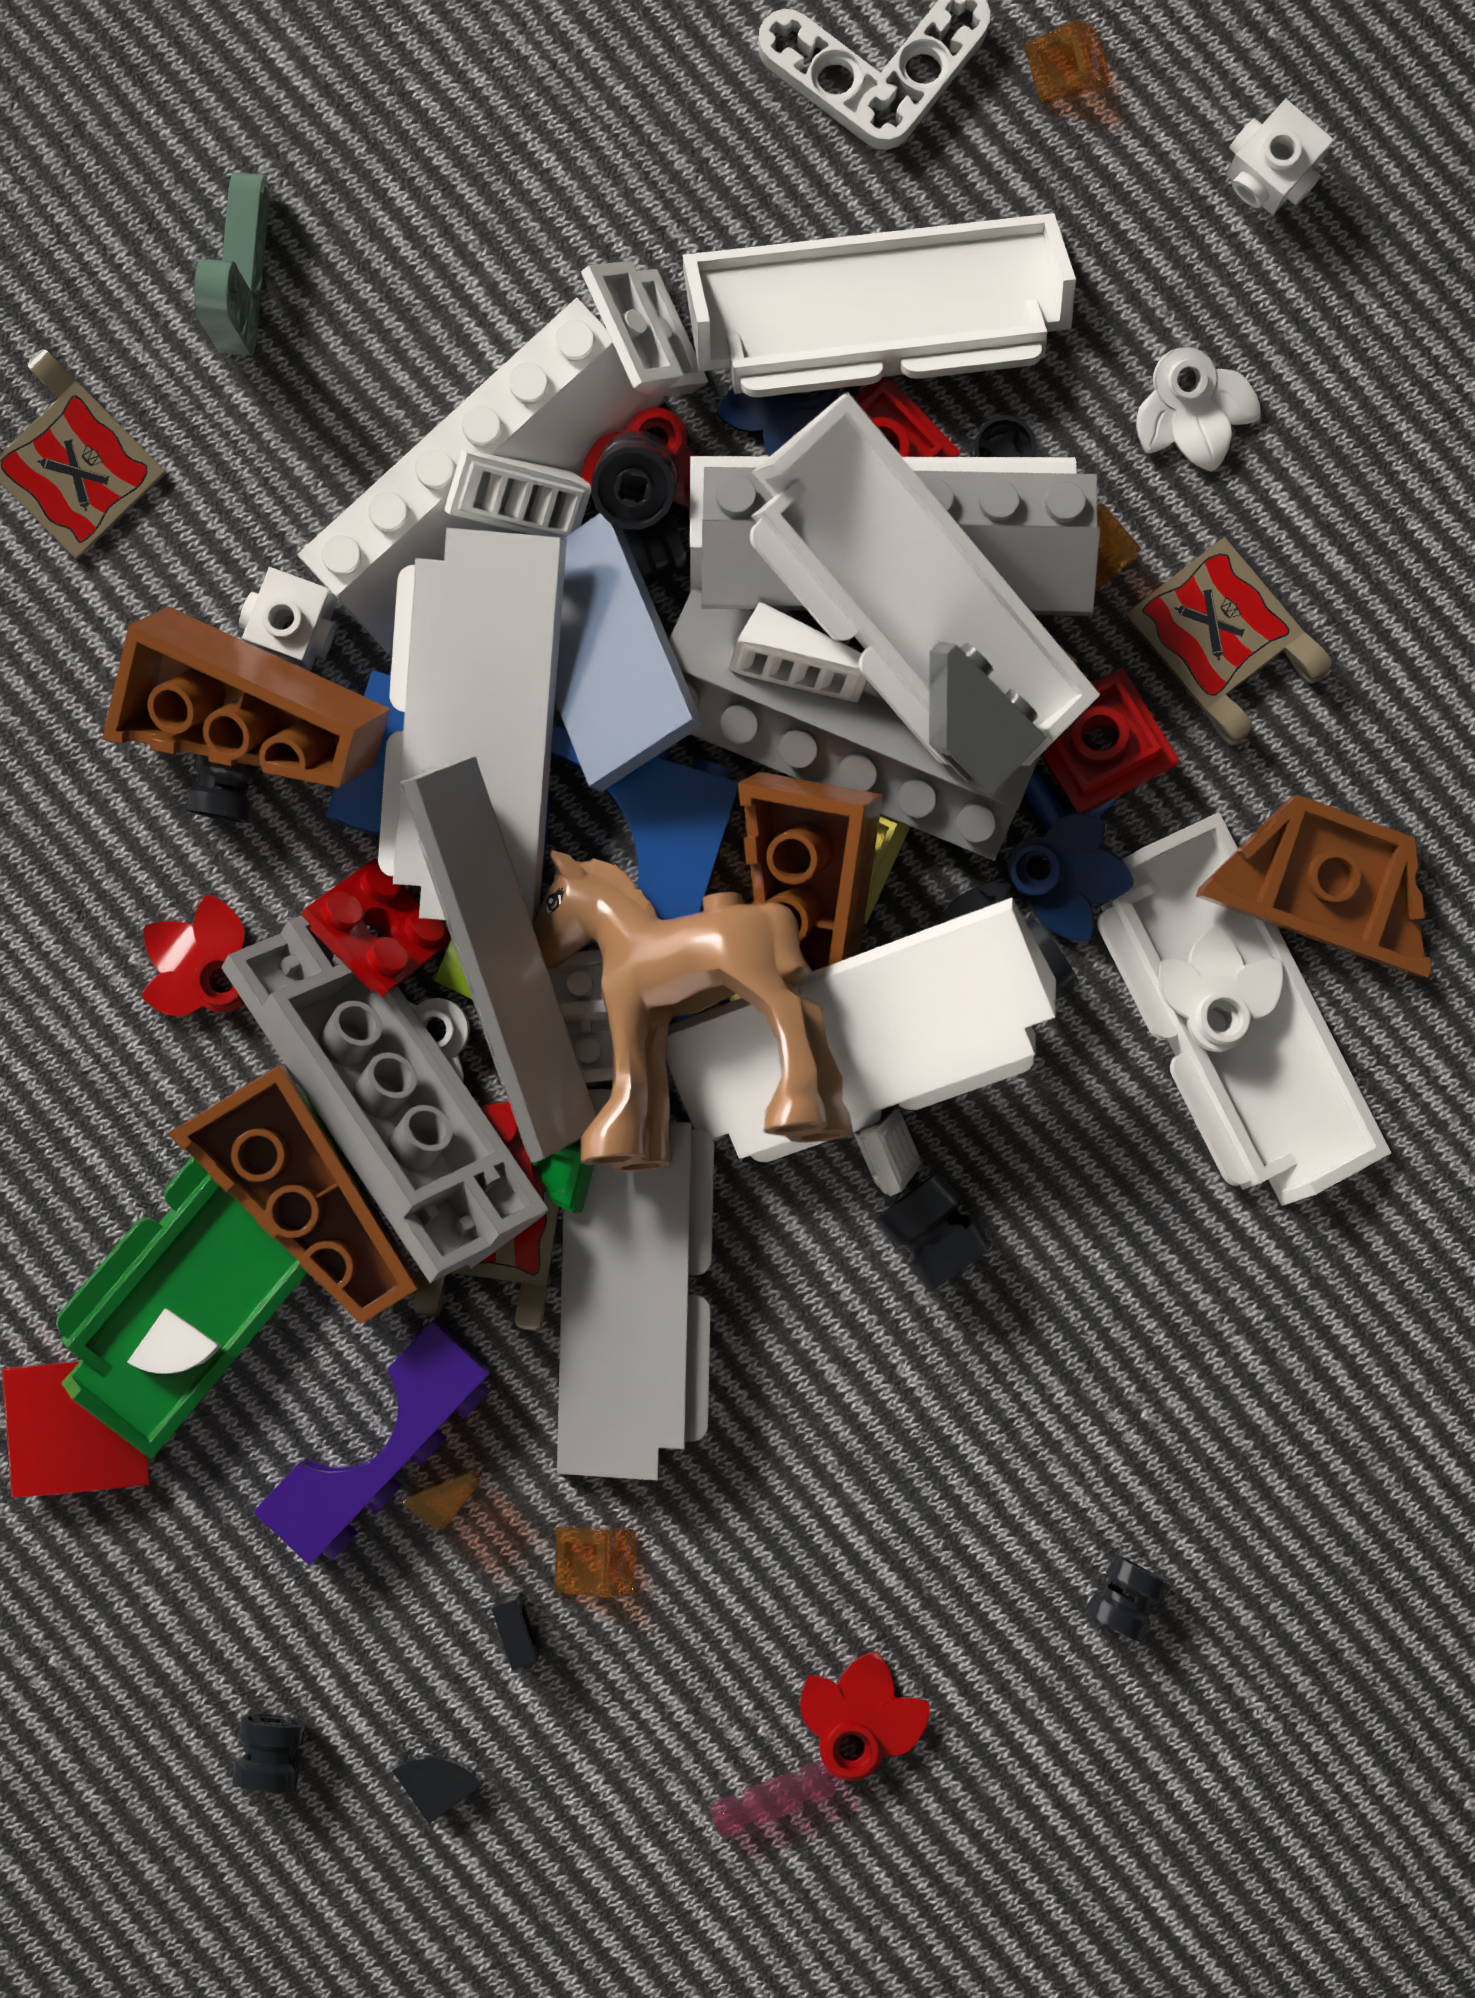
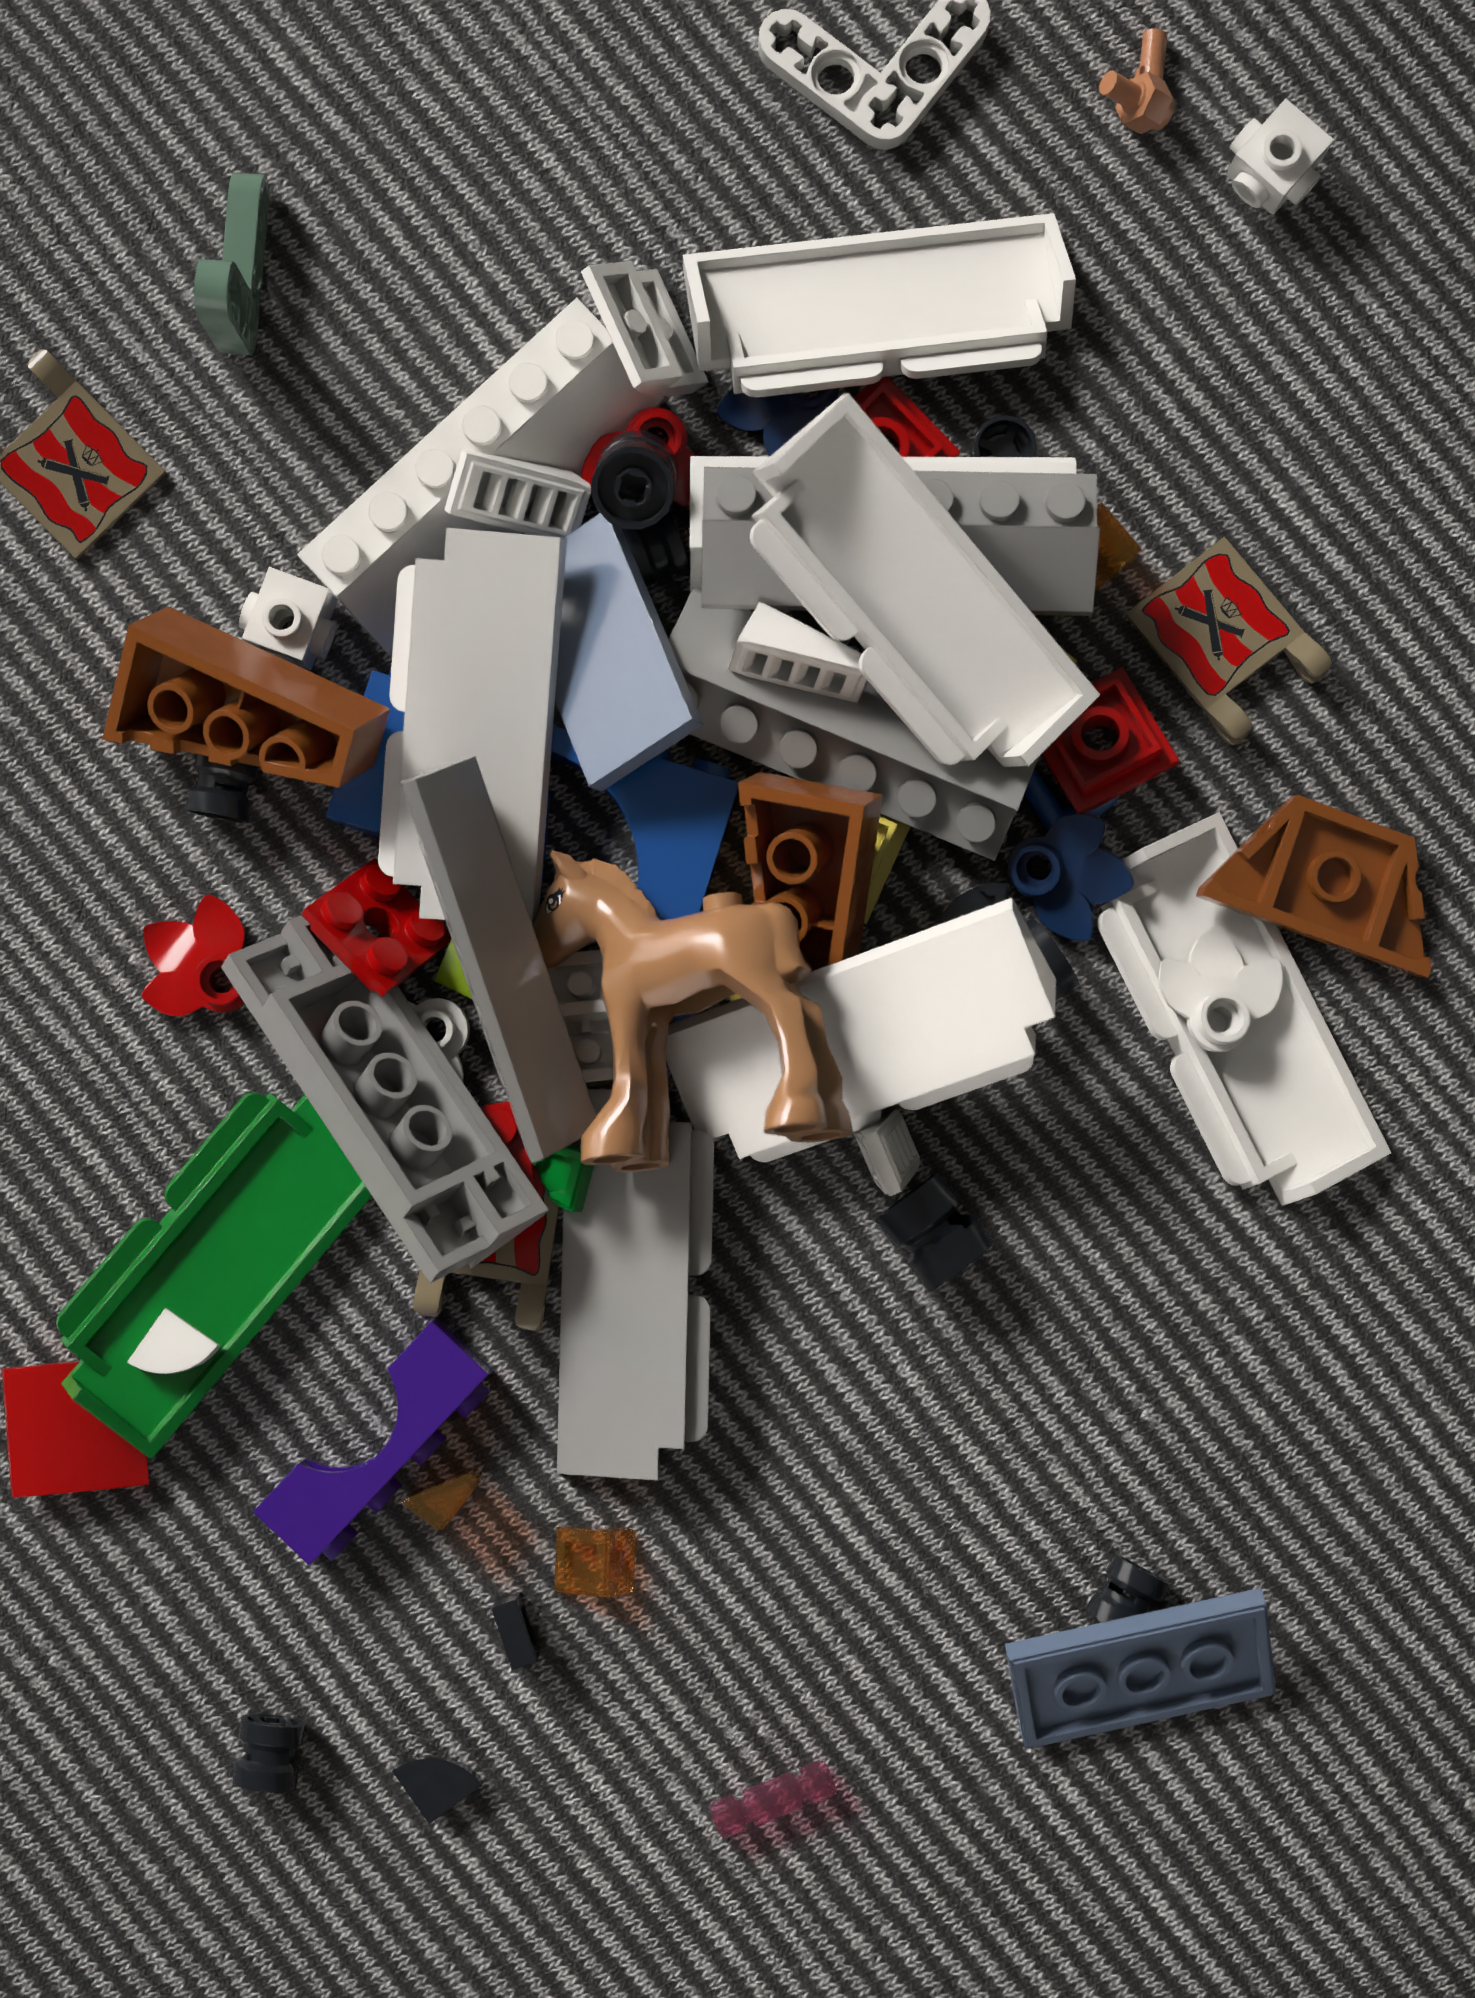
dark orange wedge [167,1065,423,1324] -> none
red plate [800,1651,930,1781] -> none
dark grey slope [929,642,1047,795] -> none
clear orange slope [1024,19,1112,104] -> none
white plate [1136,347,1261,471] -> none
none -> sand blue tile [1005,1588,1276,1749]
none -> nougat piece [1099,28,1175,134]

